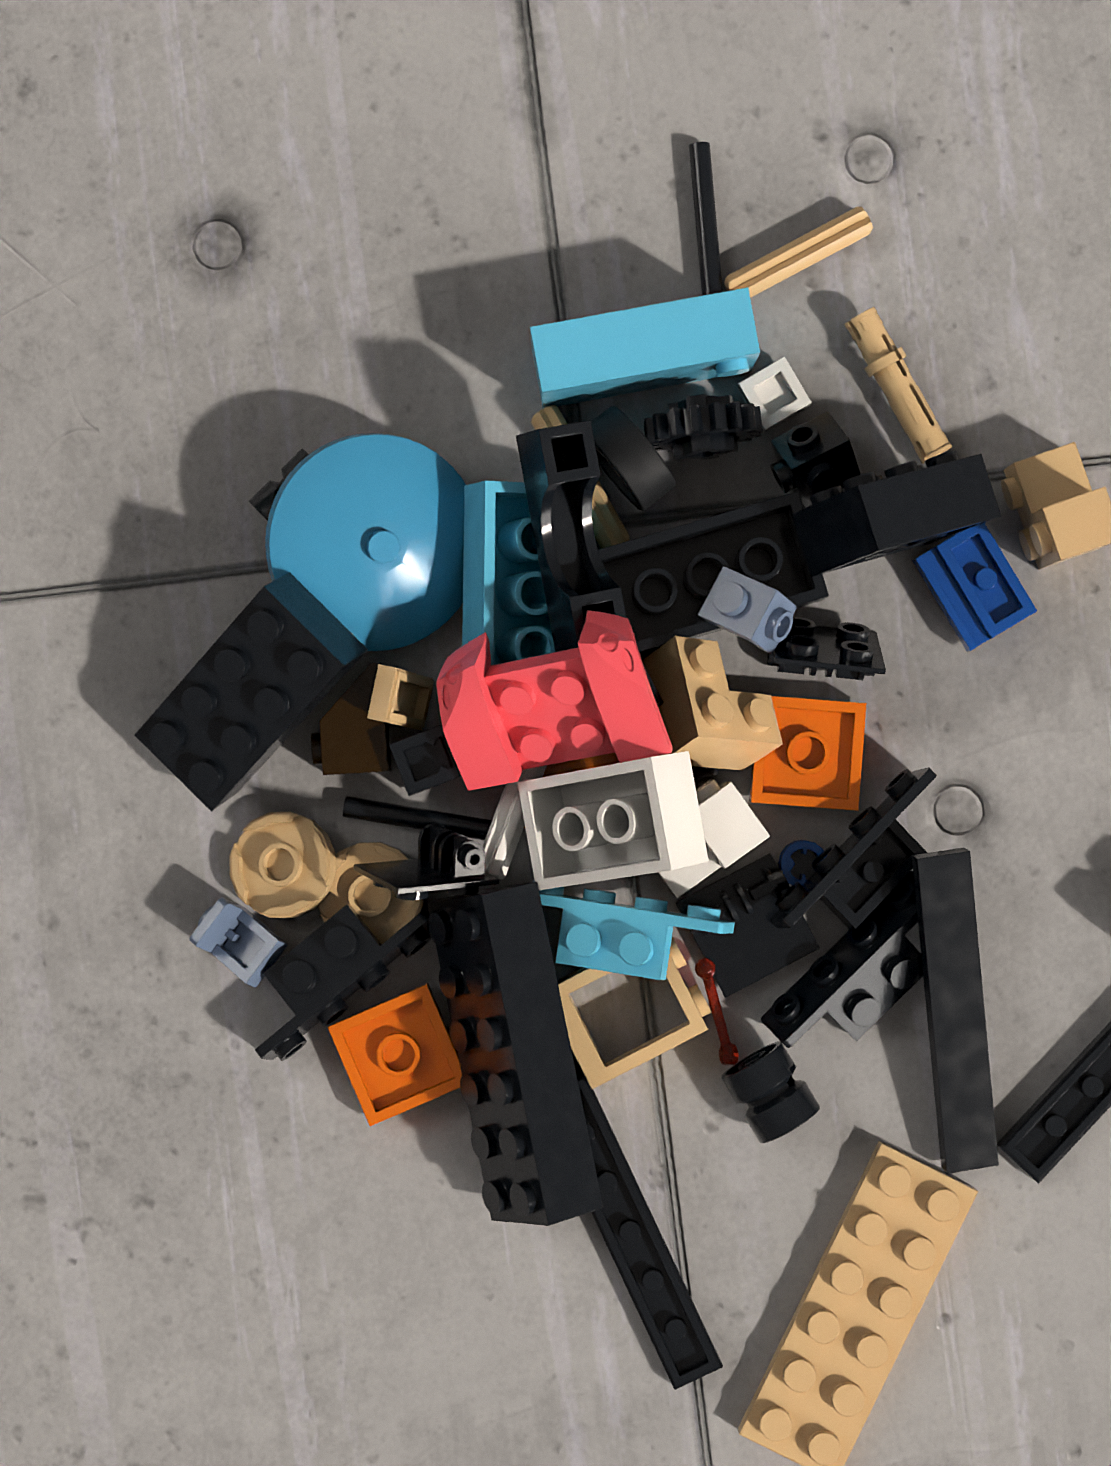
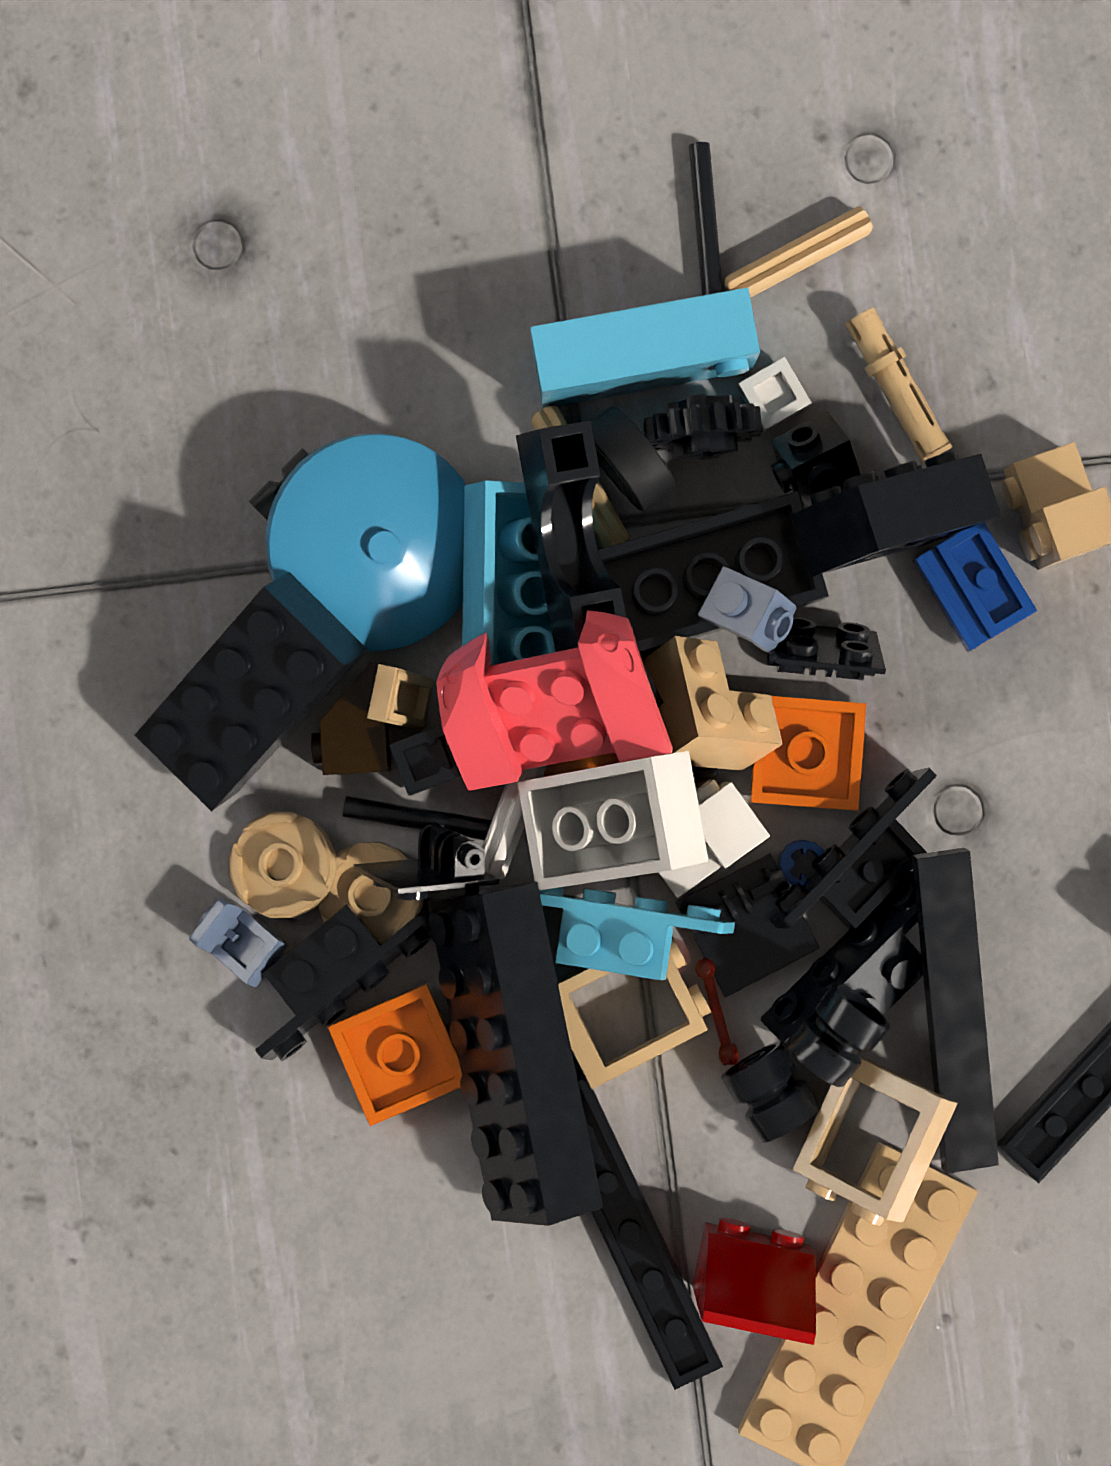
none -> red slope [692,1218,816,1345]
none -> black wheel [787,982,890,1087]
none -> tan window [792,1056,958,1226]

